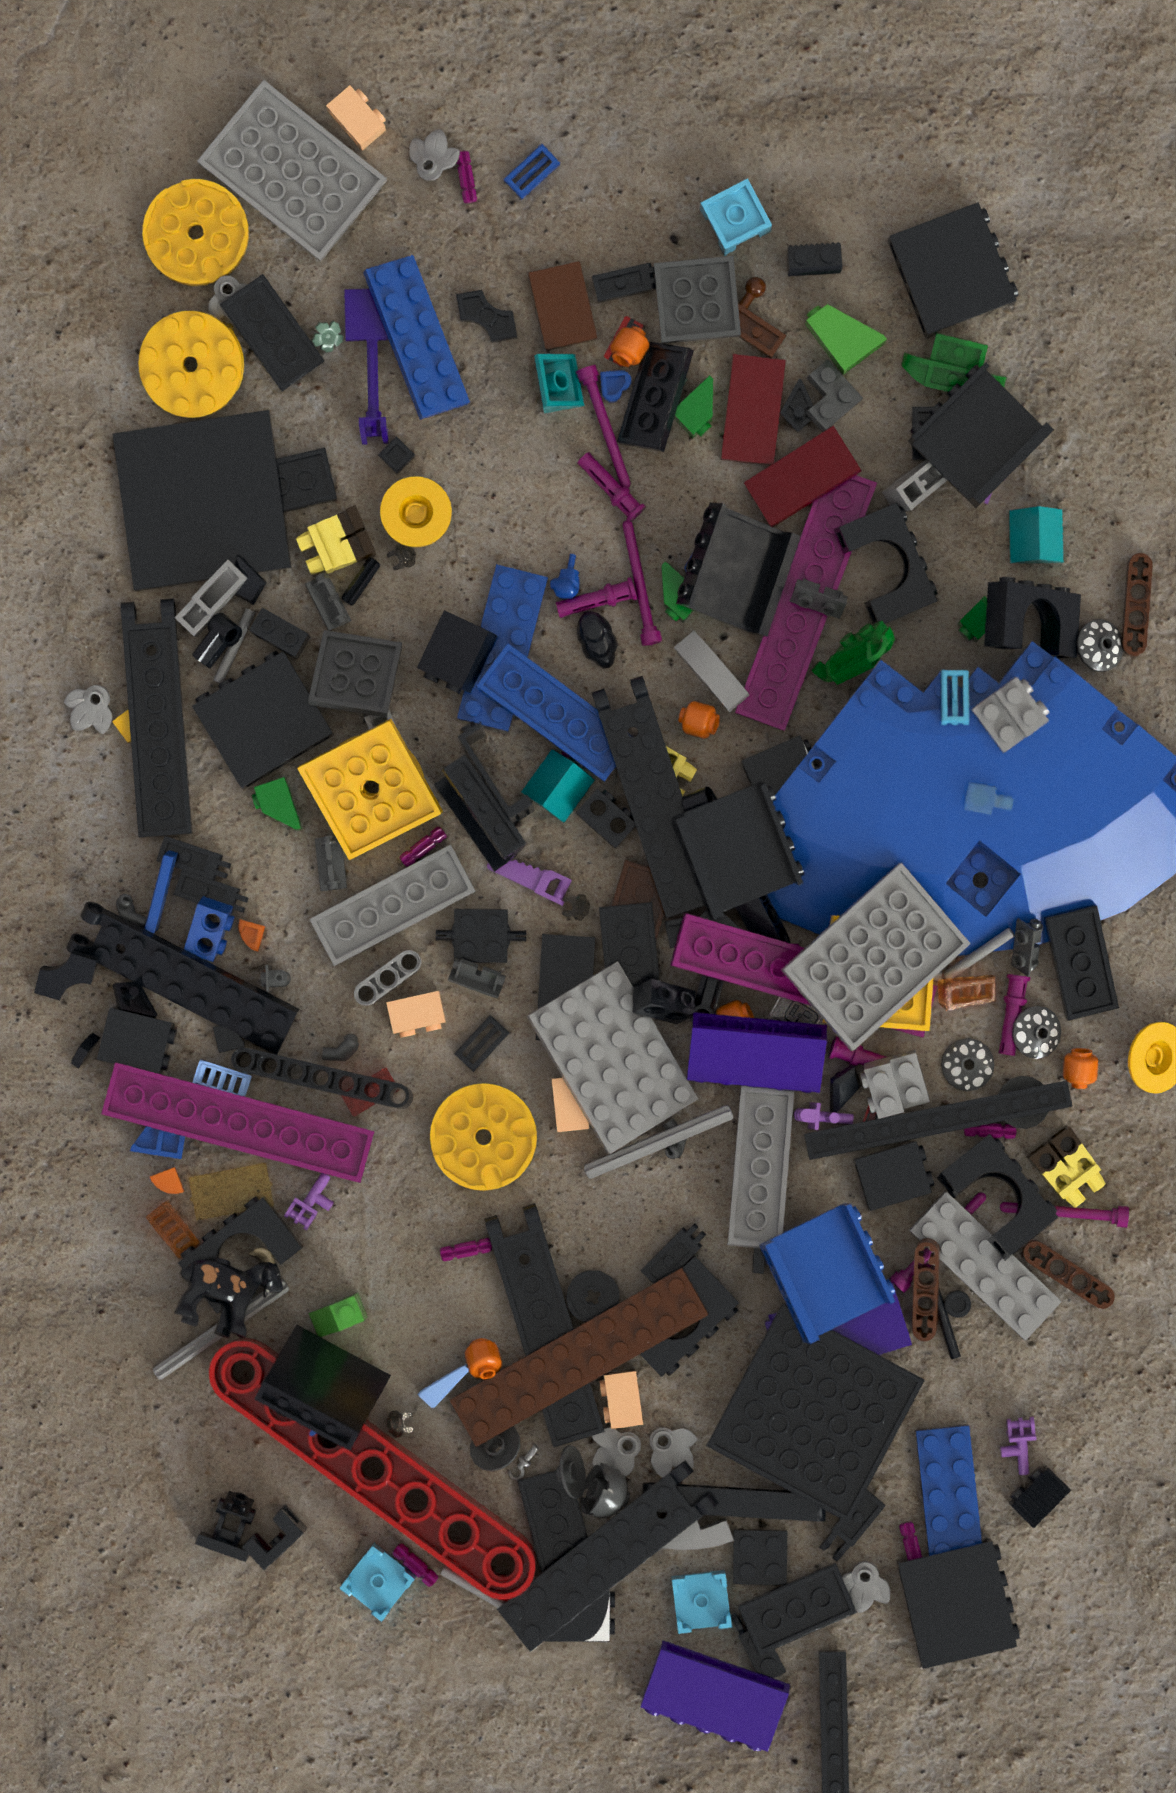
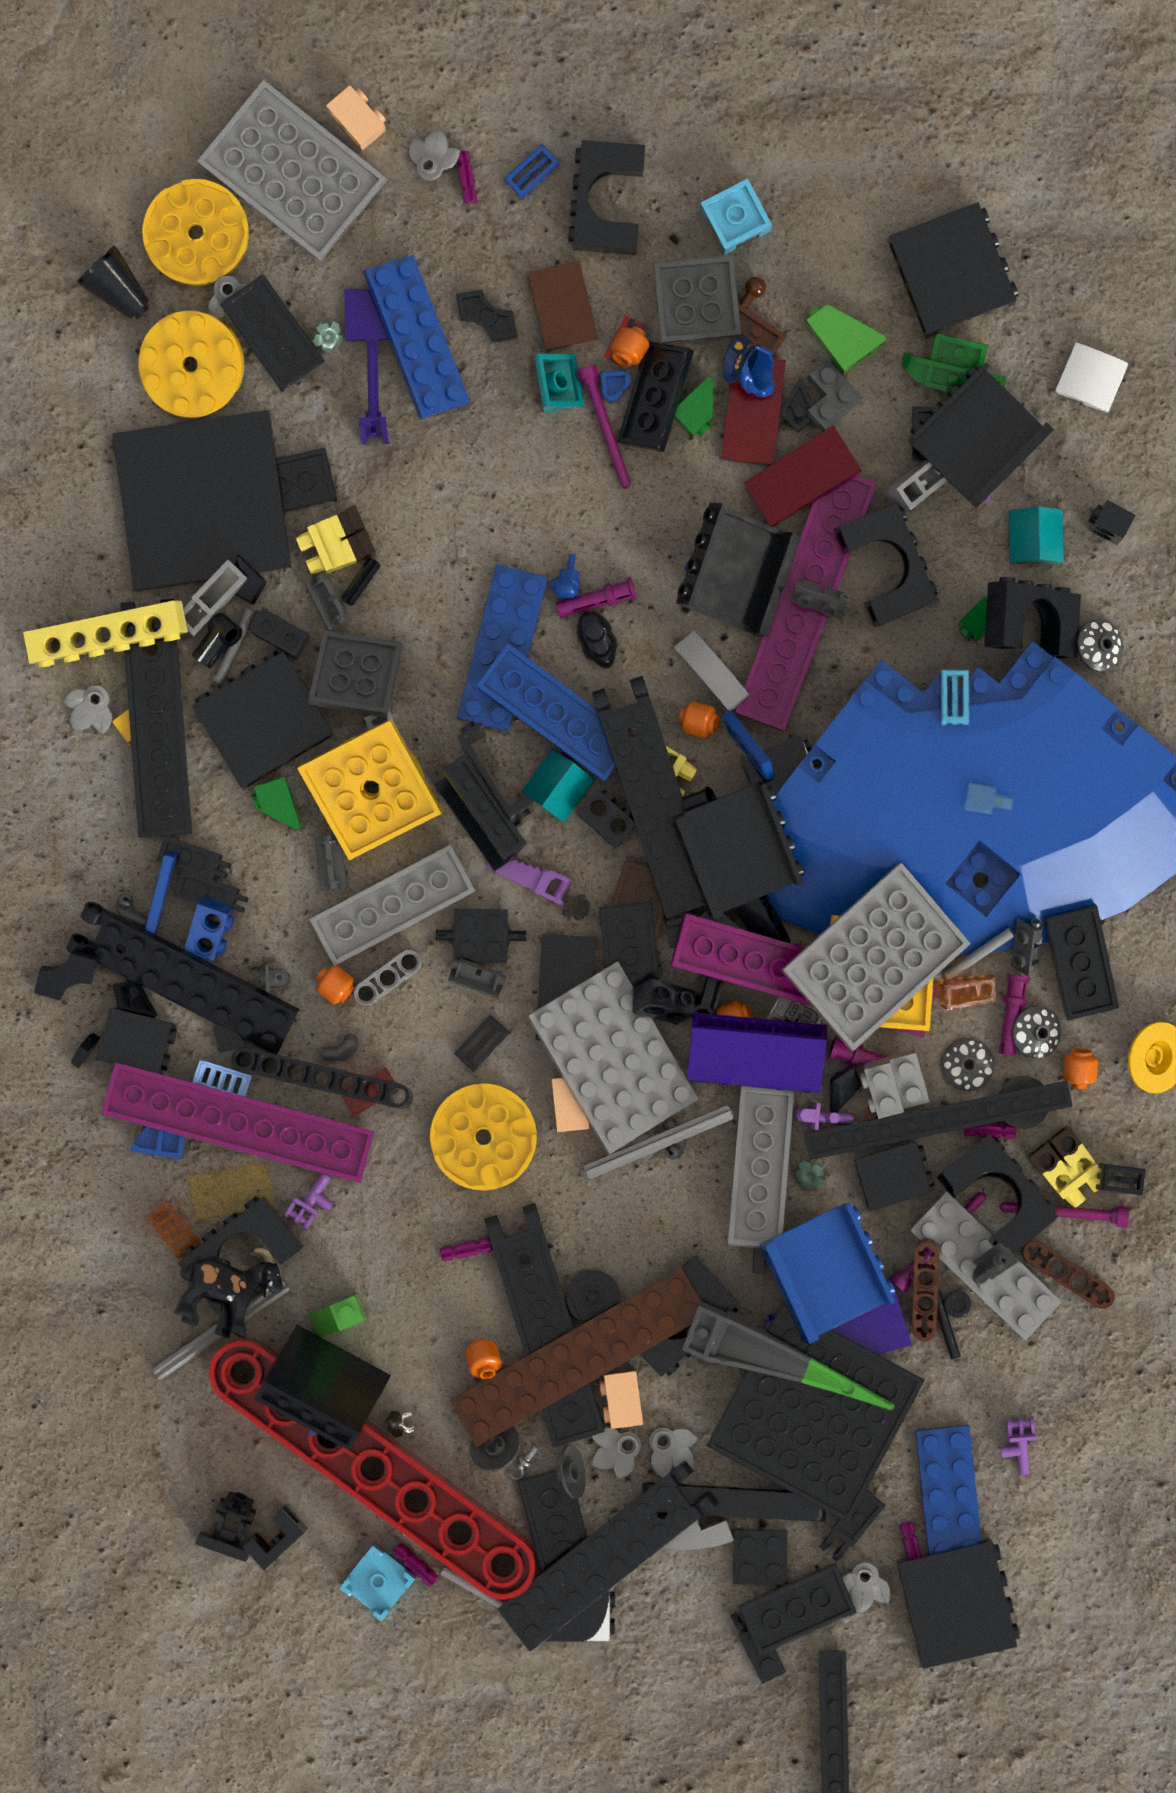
orange tile [150,1167,185,1194] -> none
orange tile [238,919,266,952] -> none
black tile [378,436,416,474] -> none
yellow hat [380,476,452,547] -> none
light nougat brick [386,991,446,1038] -> none
clear smoke plate [387,543,416,570] -> none
magenta axle [399,826,447,867] -> none
black brick [417,610,497,694] -> none
light blue slope [417,1364,469,1408] -> none
magenta pin [577,452,646,523] -> none
dark grey cylinder [580,1463,630,1518] -> none
black hinge [592,263,656,303] -> none
magenta piece [622,520,662,646] -> none
black hinge [640,1223,706,1284] -> none
dark purple brick [640,1640,790,1752] -> none
green slope [661,561,694,623] -> none
medium azure panel [671,1570,732,1634] -> none
black brick [786,242,842,277] -> none
green plate [811,620,895,685] -> none
light grey plate [971,677,1049,753] -> none
black brick [1009,1466,1071,1528] -> none
reddish brown beam [1122,553,1153,657] -> none
none -> light yellow brick [23,600,188,668]
none -> black cone [76,245,149,319]
none -> orange head [315,965,355,1005]
none -> black arch [568,140,645,255]
none -> dark grey plate [682,1301,895,1410]
none -> piece [722,334,775,397]
none -> blue tile [723,710,775,781]
none -> sand green plant [794,1159,826,1191]
none -> dark grey hinge [972,1242,1020,1284]
none -> white slope [1056,343,1128,413]
none -> black brick [1088,500,1136,545]
none -> black tile [1096,1163,1146,1196]

